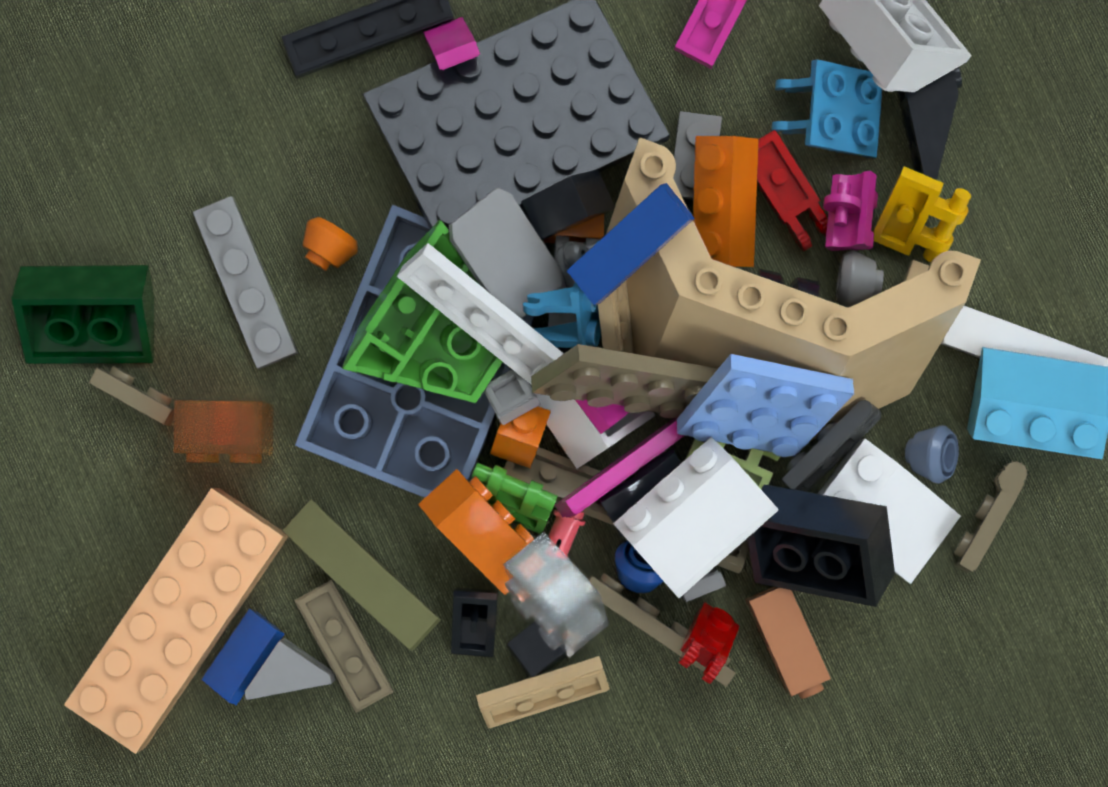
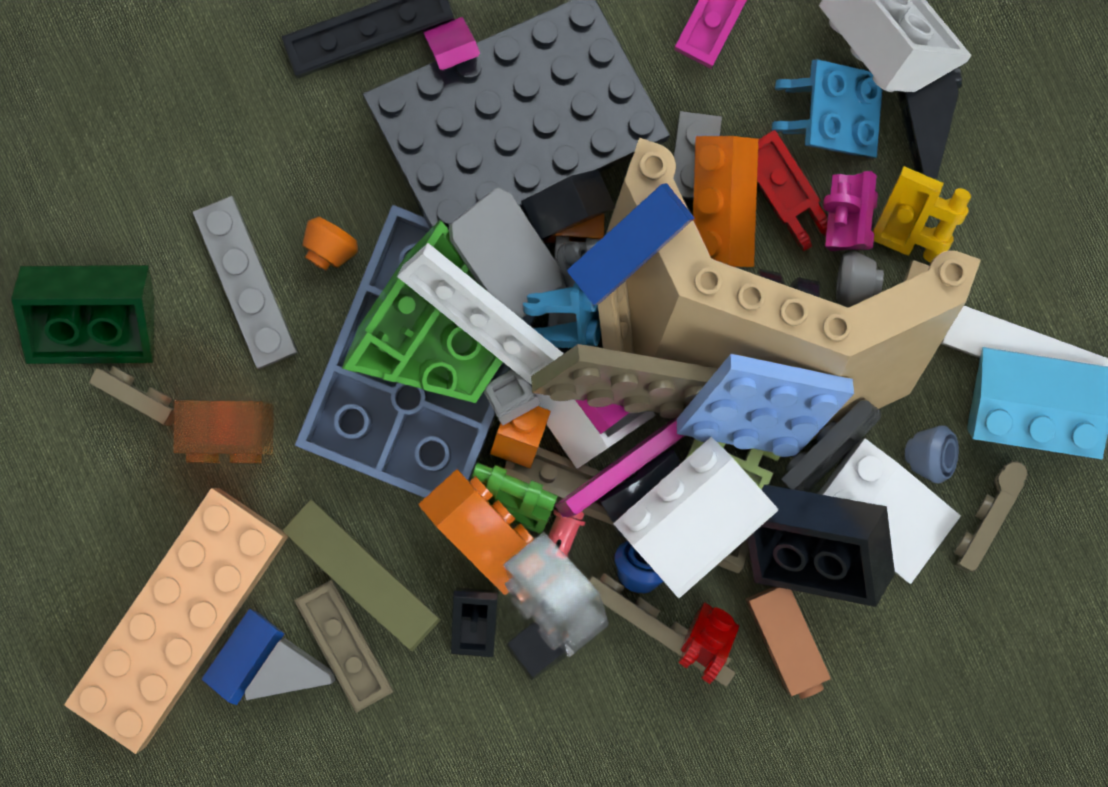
tan tile [476,656,610,728] -> none
light grey tile [682,569,726,602] -> none

